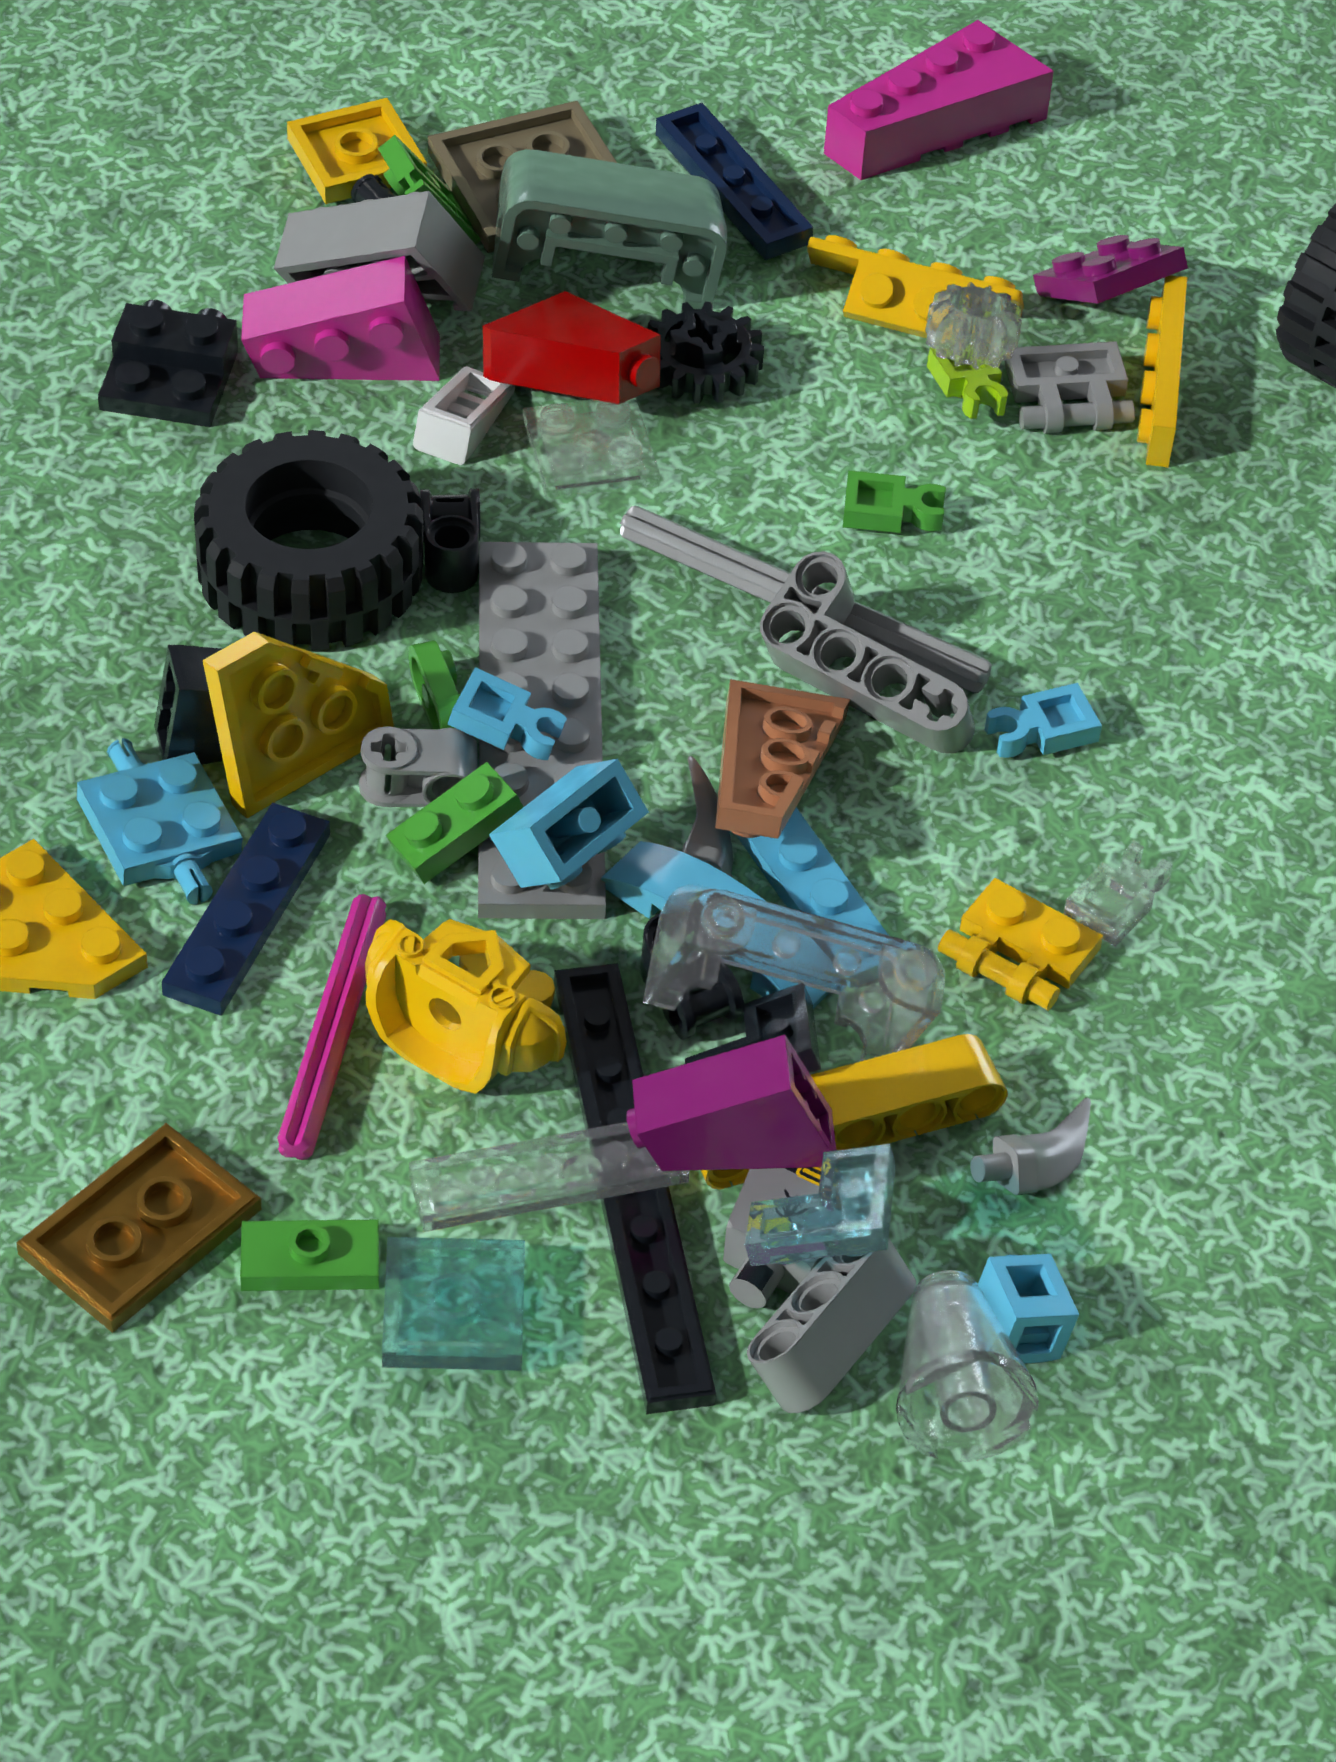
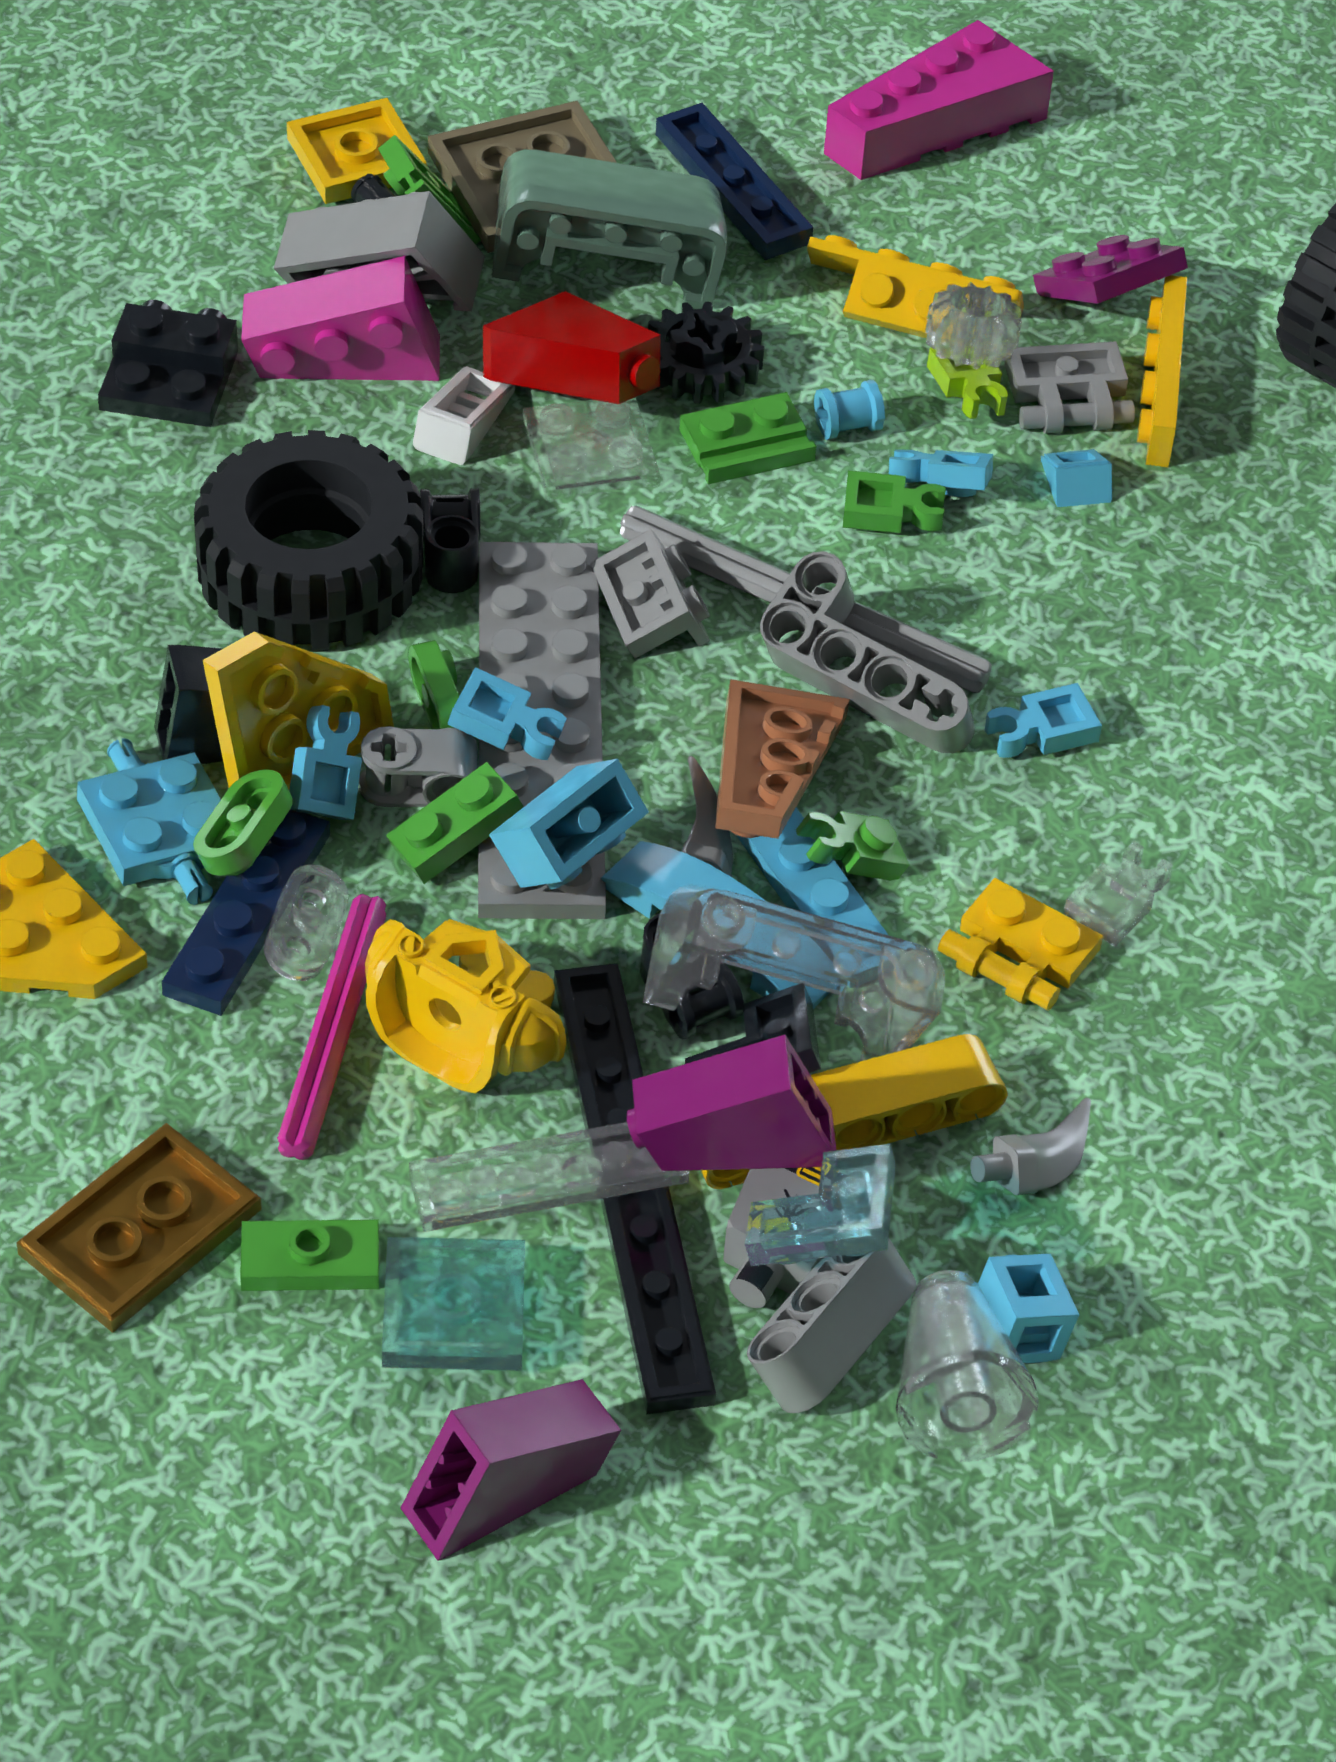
none -> bright green plate [193,769,293,876]
none -> clear plate [264,864,349,981]
none -> medium azure plate [289,705,362,820]
none -> magenta slope [400,1379,621,1561]
none -> light grey bracket [590,529,710,658]
none -> bright green plate [679,392,817,484]
none -> bright green plate [796,811,910,881]
none -> medium azure bush [814,380,885,440]
none -> medium azure plate [889,450,993,497]
none -> medium azure slope [1041,449,1112,507]

